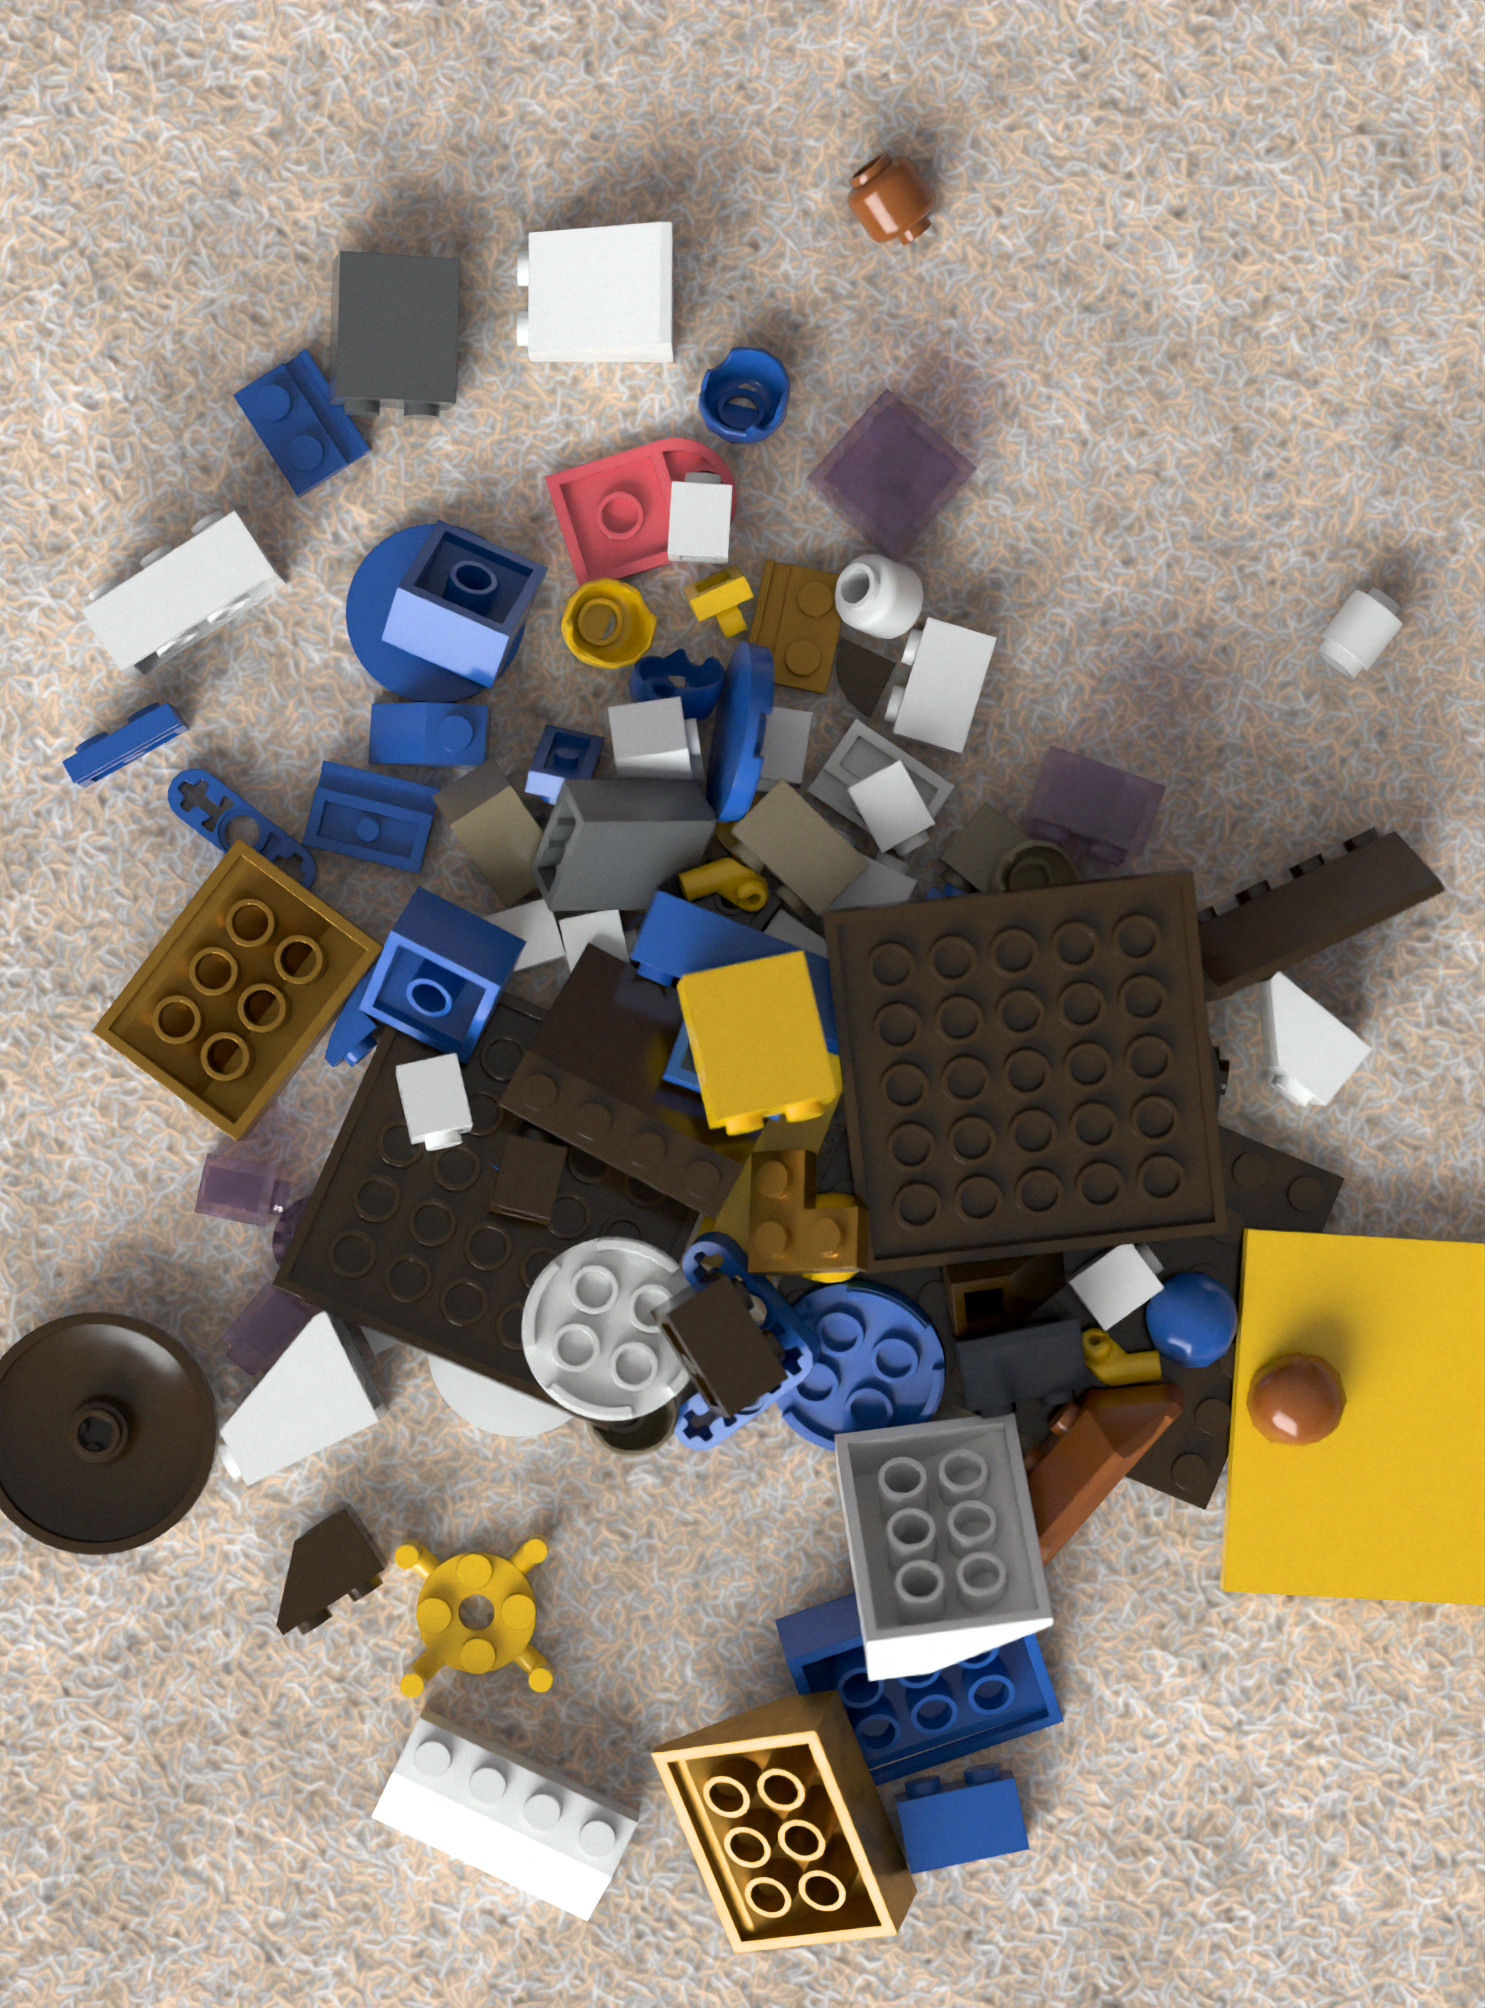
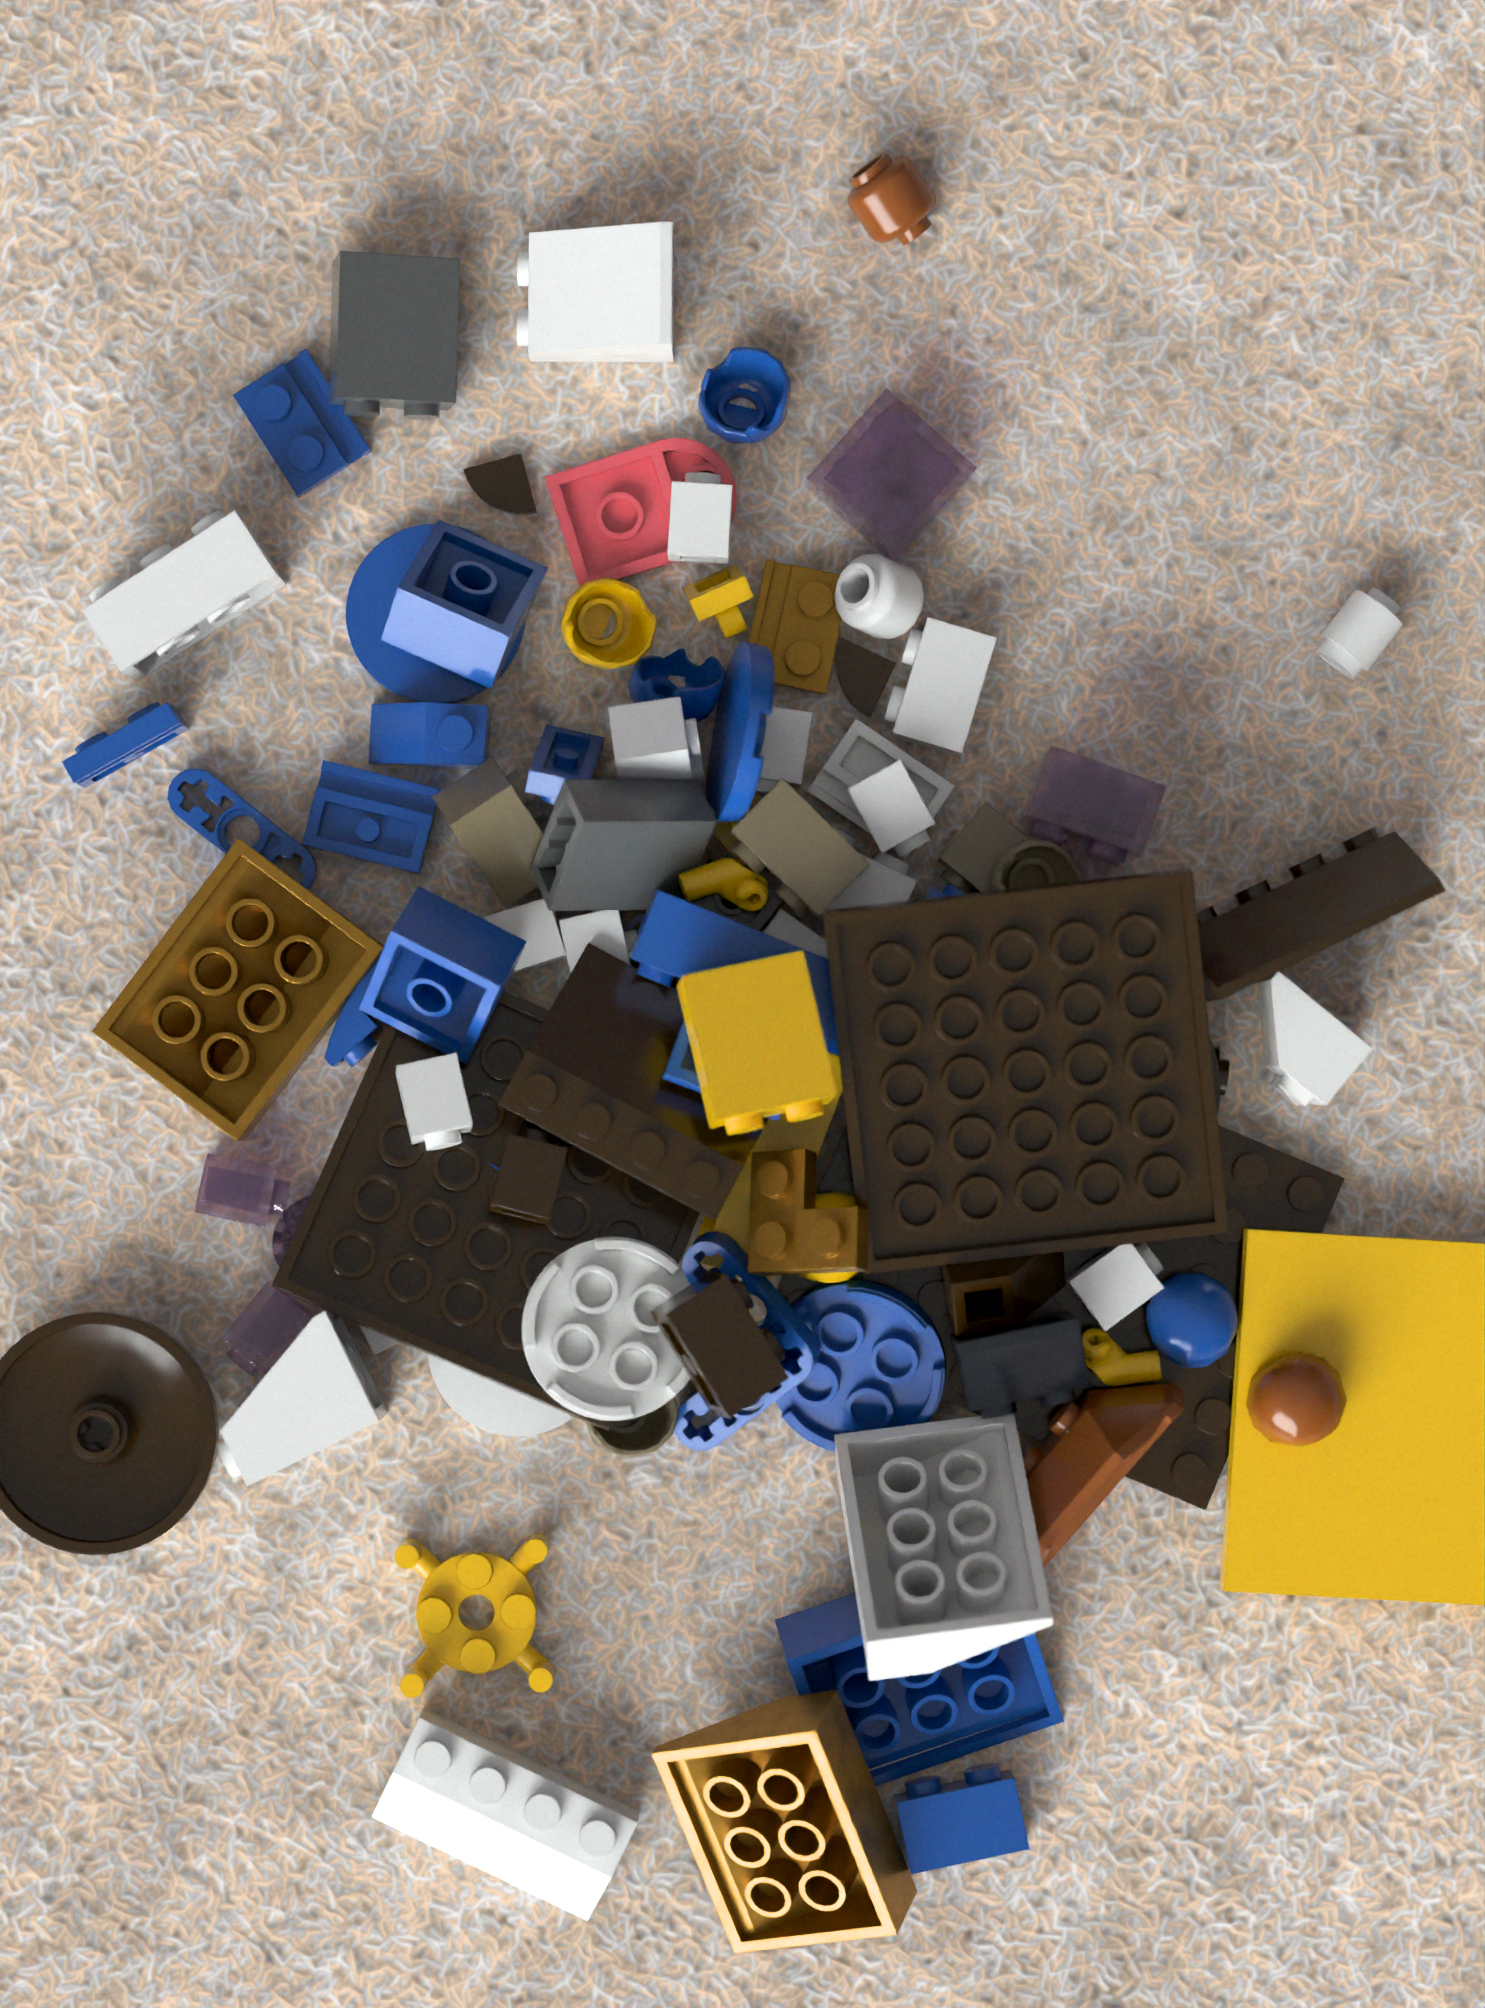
dark brown slope [276,1503,389,1635] -> none
none -> dark brown tile [463,453,537,515]

